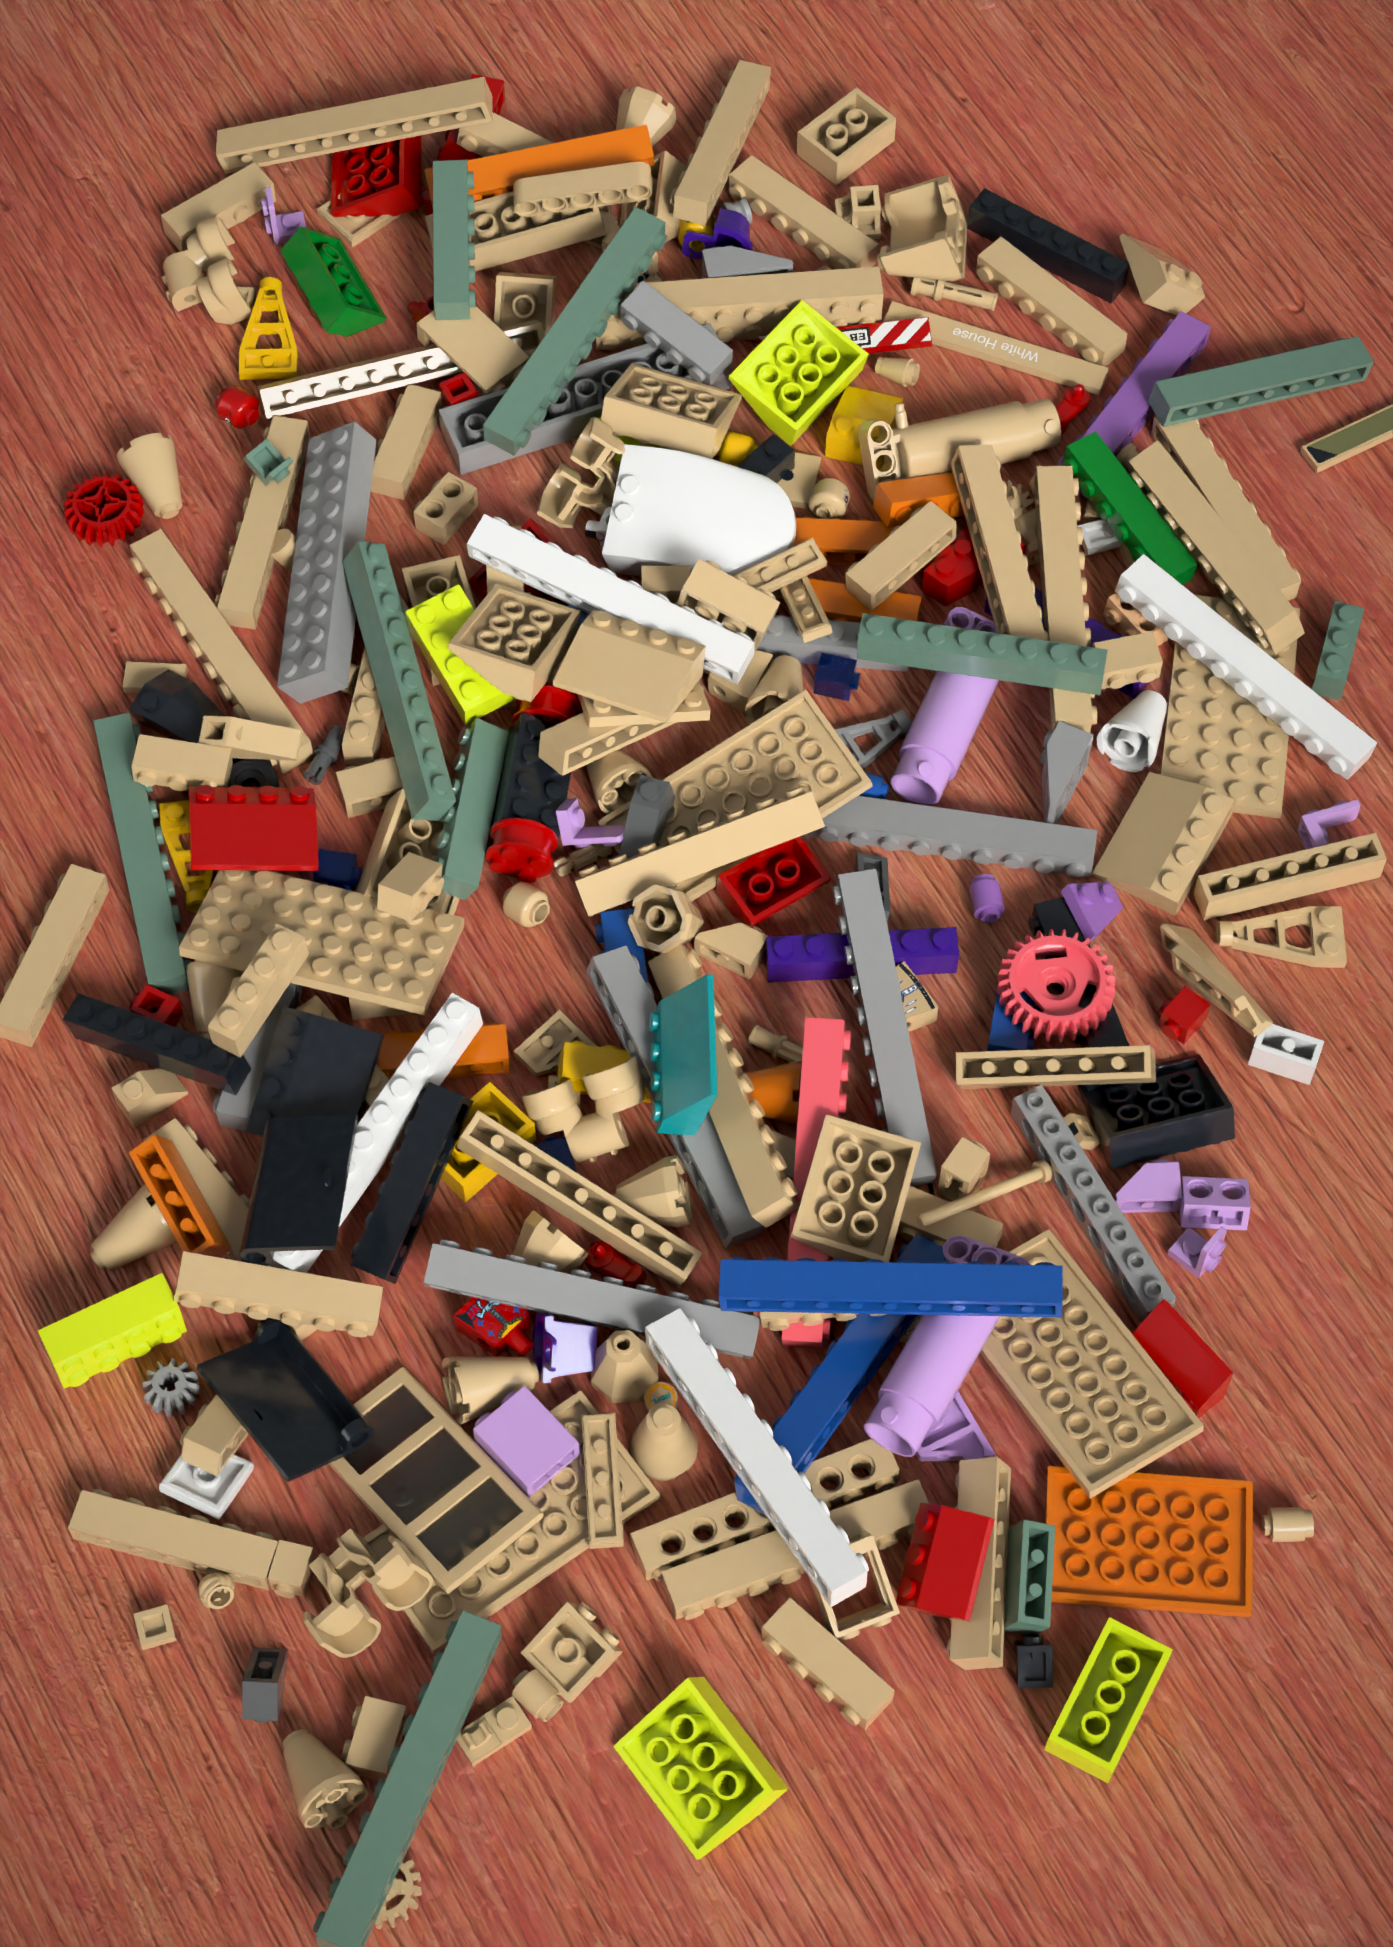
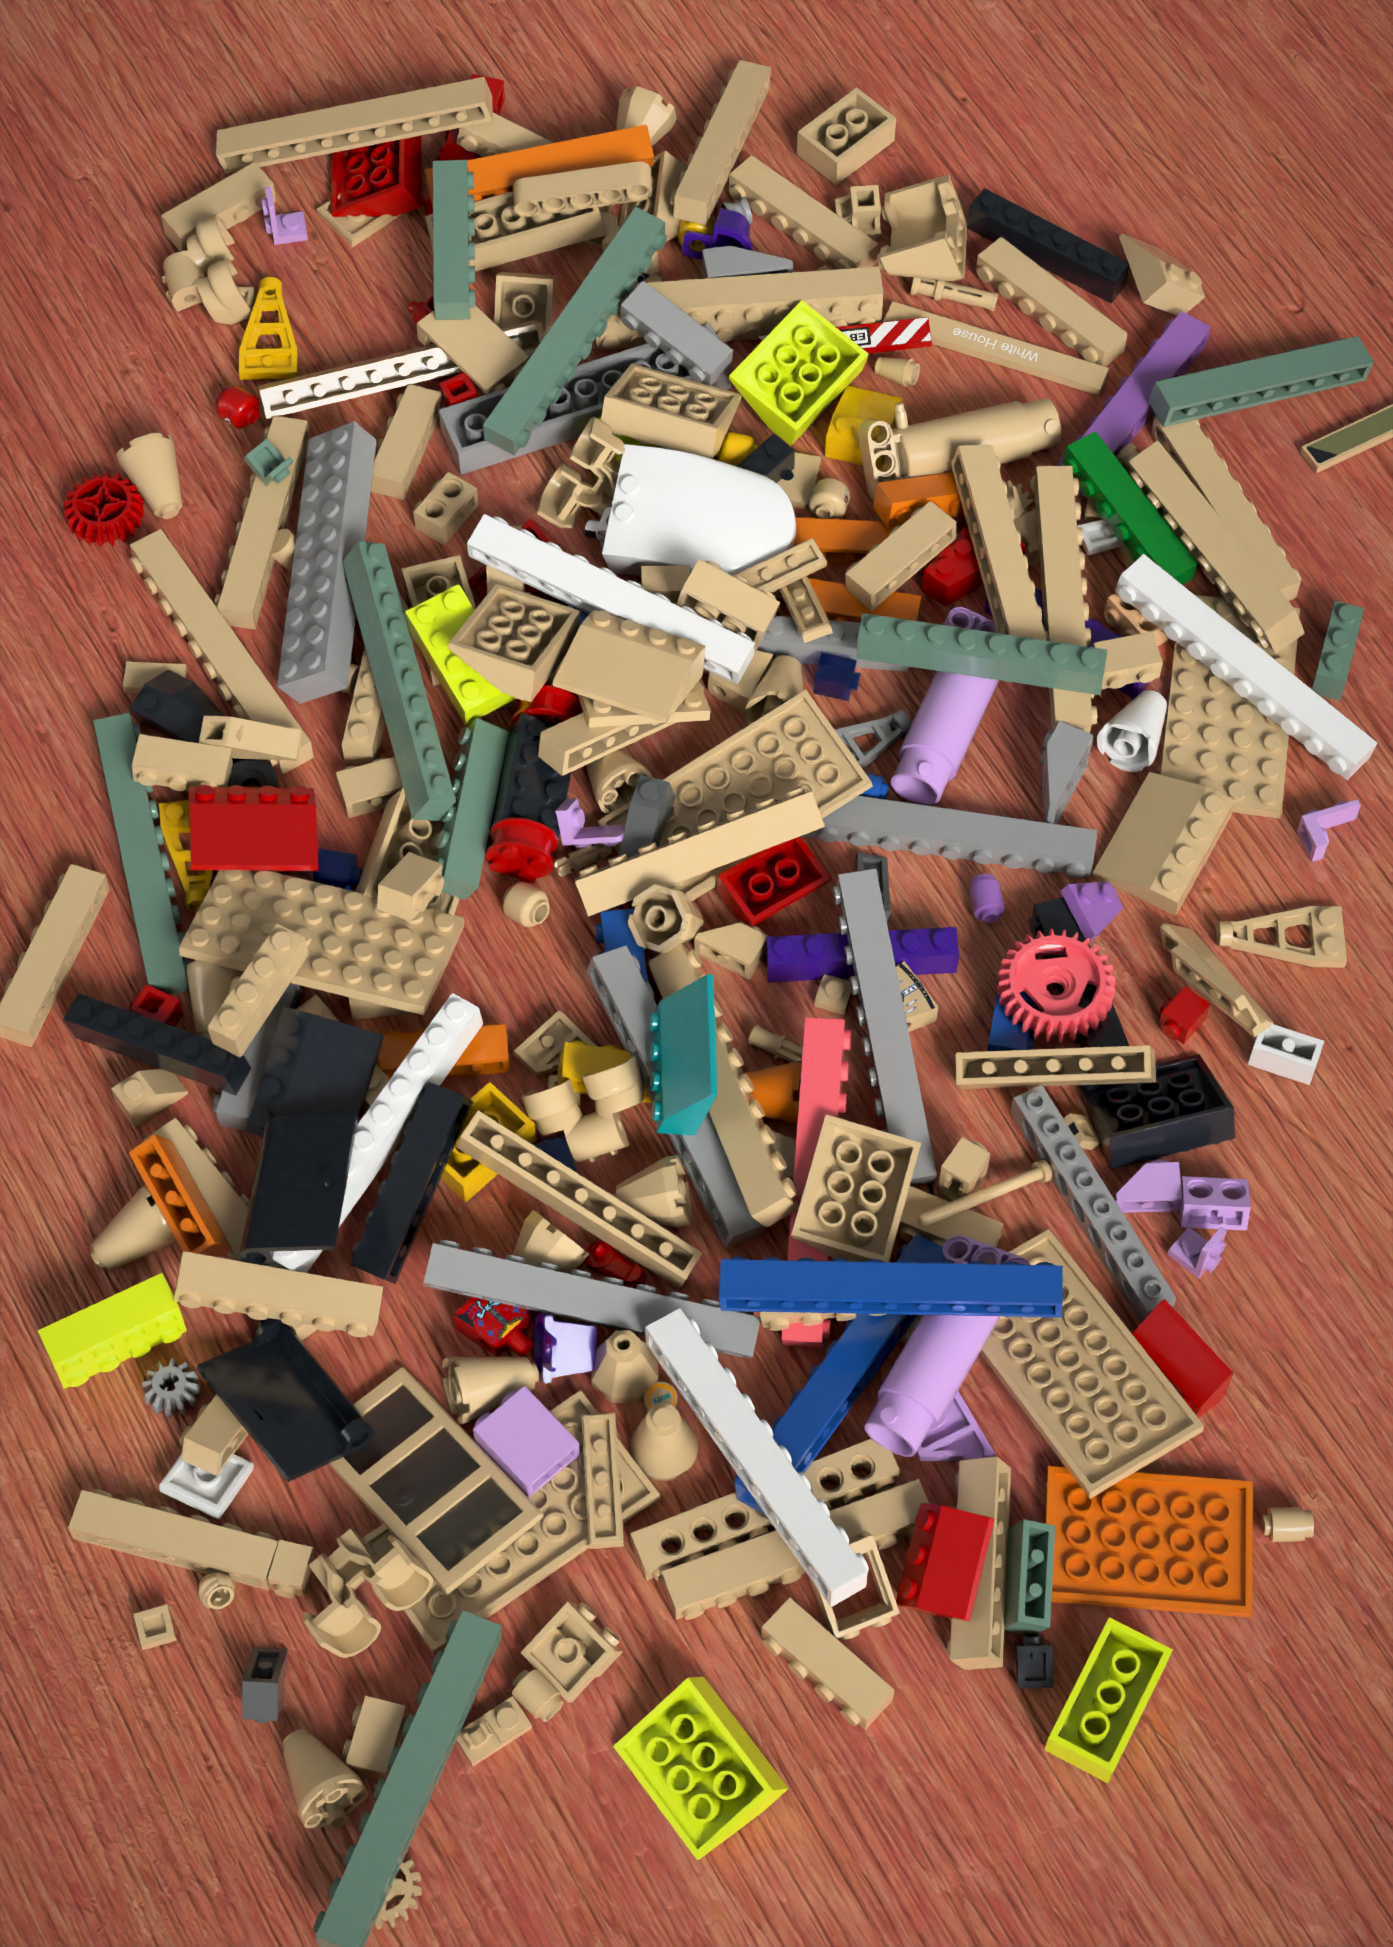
green slope [280,227,387,337] -> none
dark grey pin [303,725,345,785] -> none
red piece [1055,384,1090,434] -> none
tan brick [1193,833,1387,920] -> none
none -> tan plate [814,974,852,1015]

